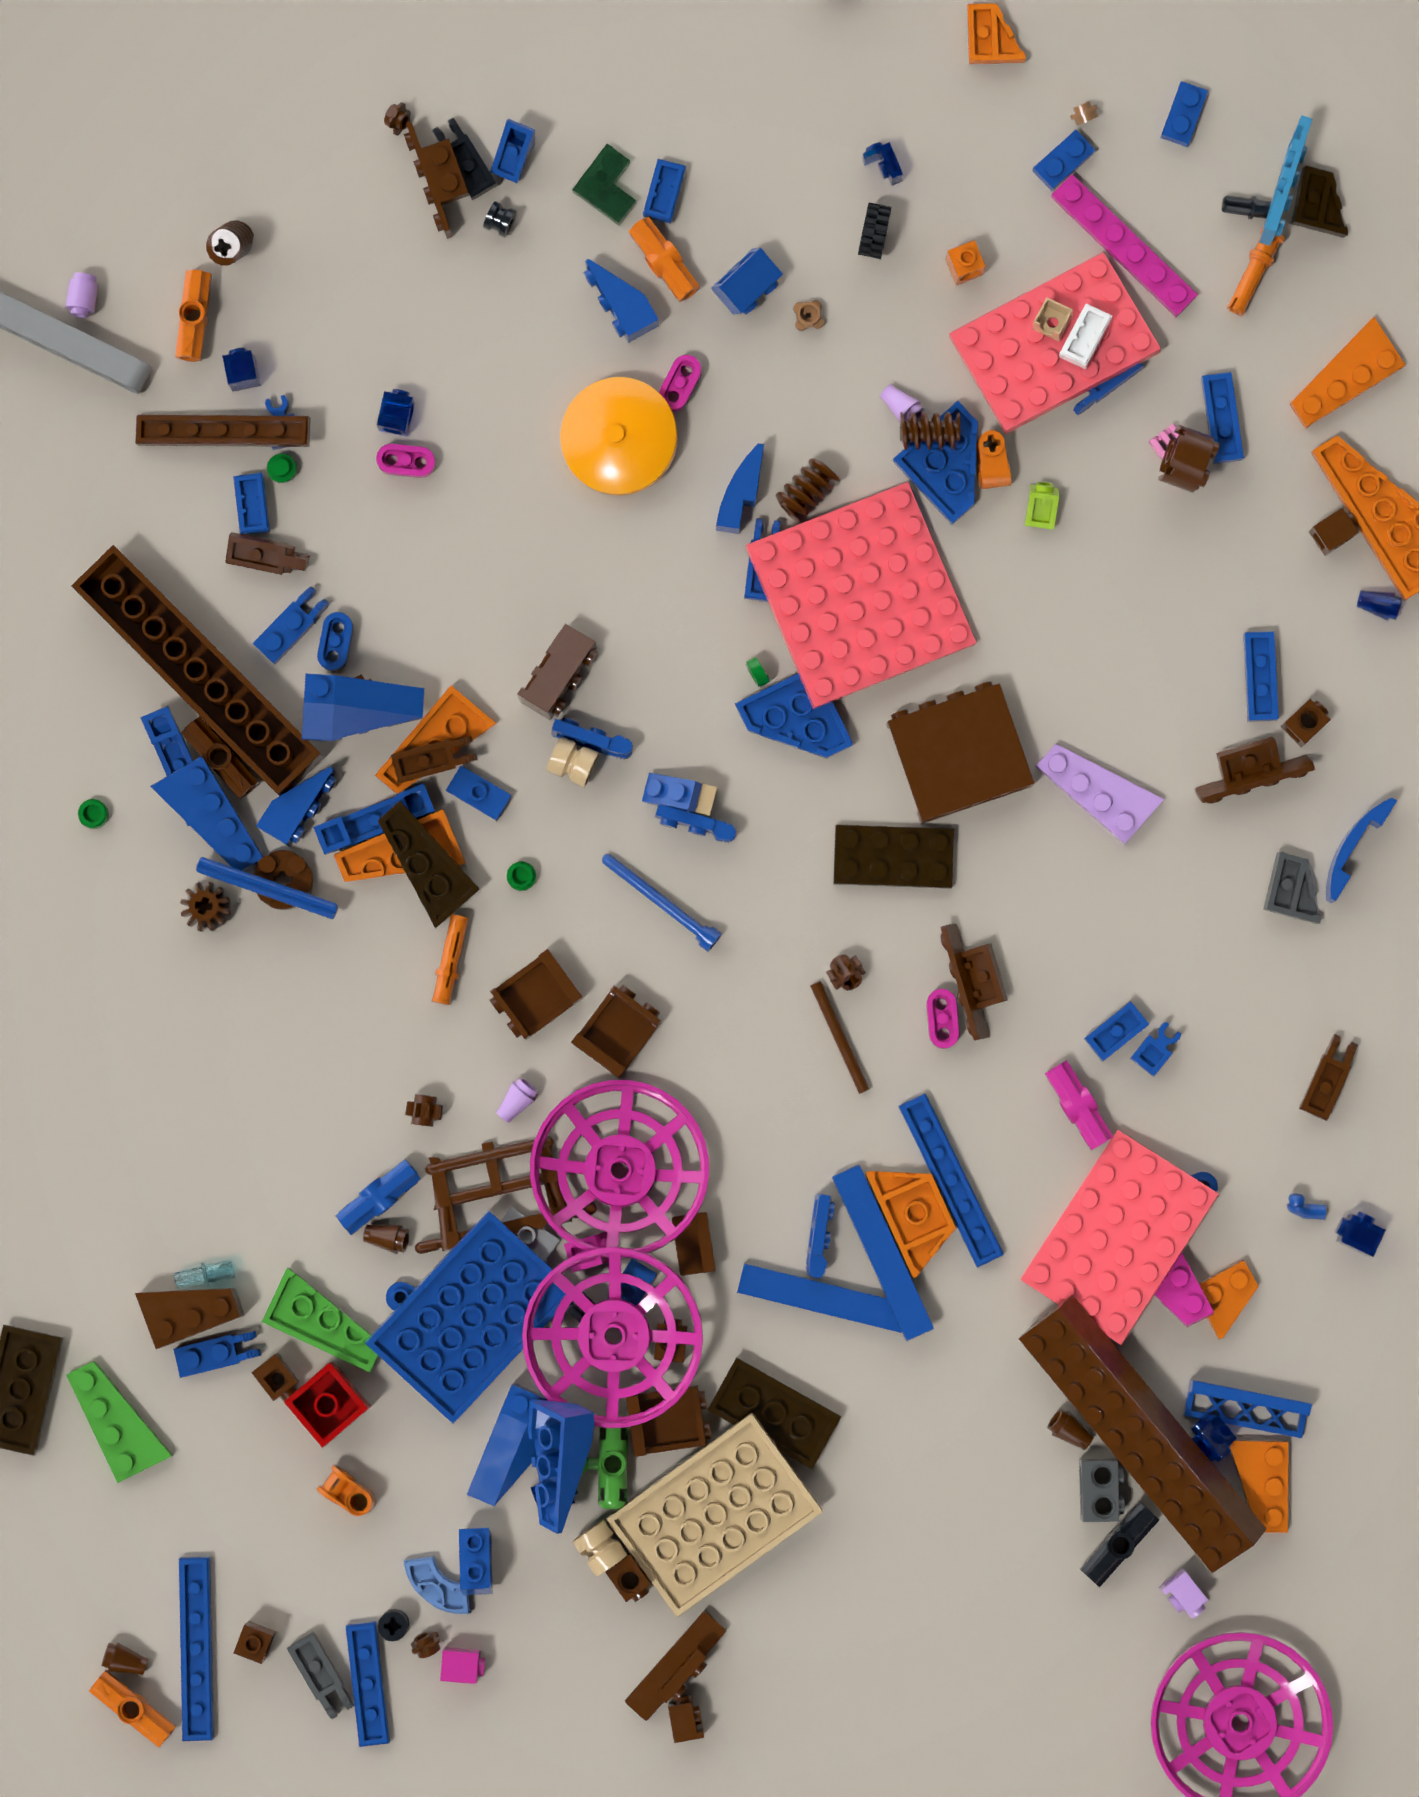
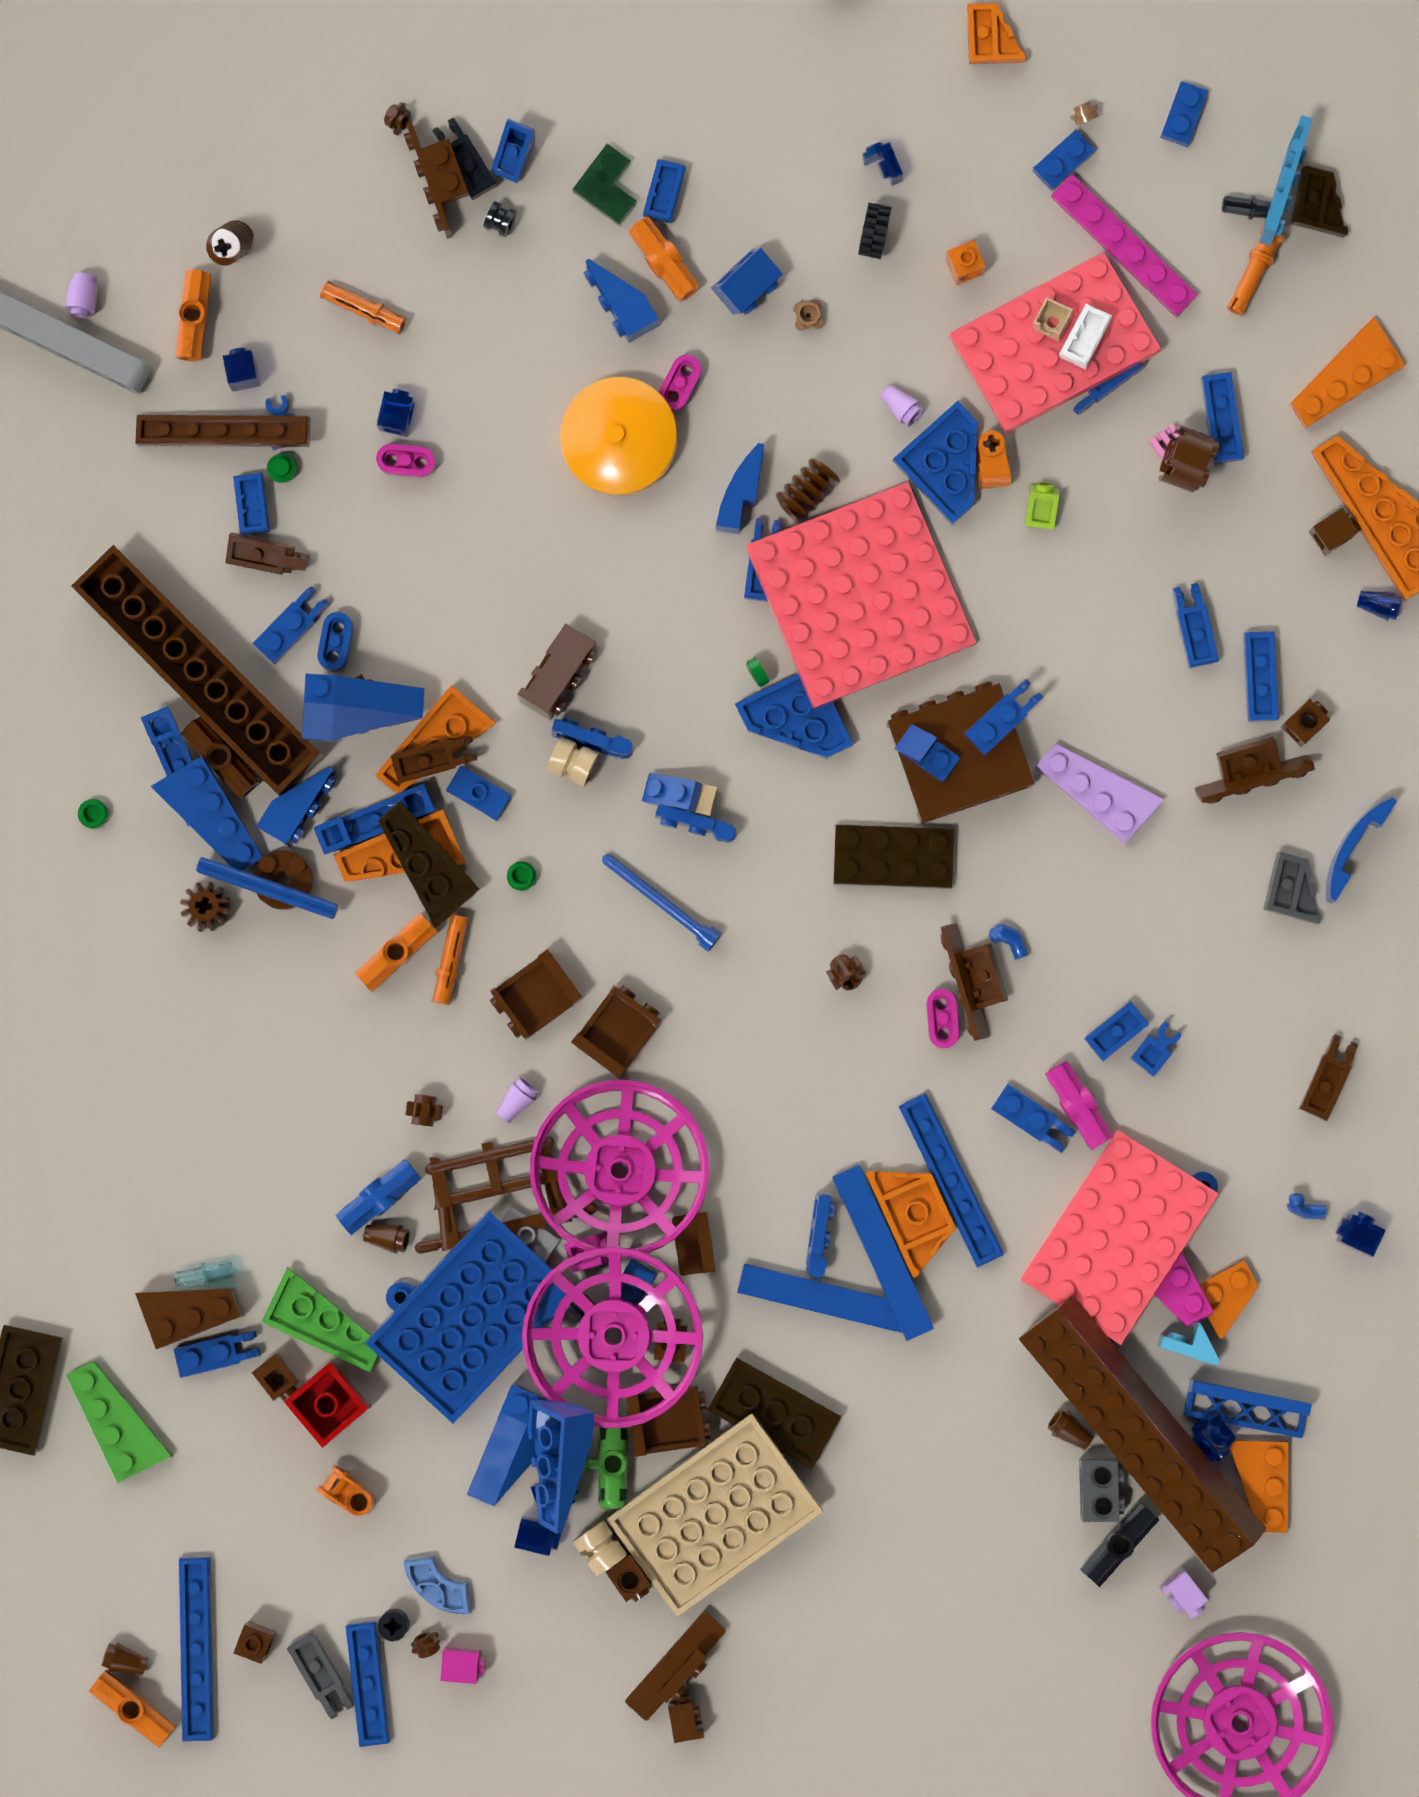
blue brick [459,1528,493,1595] -> none
reddish brown bar [810,981,870,1094] -> none
reddish brown piece [900,412,960,450] -> none
none -> orange pin [320,281,407,335]
none -> orange piece [355,913,438,992]
none -> clear blue brick [514,1516,561,1556]
none -> blue slope [894,724,960,783]
none -> blue hinge [964,679,1044,756]
none -> blue arm [989,924,1029,960]
none -> blue hinge [991,1084,1076,1153]
none -> medium azure slope [1157,1322,1219,1366]
none -> blue hinge [1172,583,1219,669]

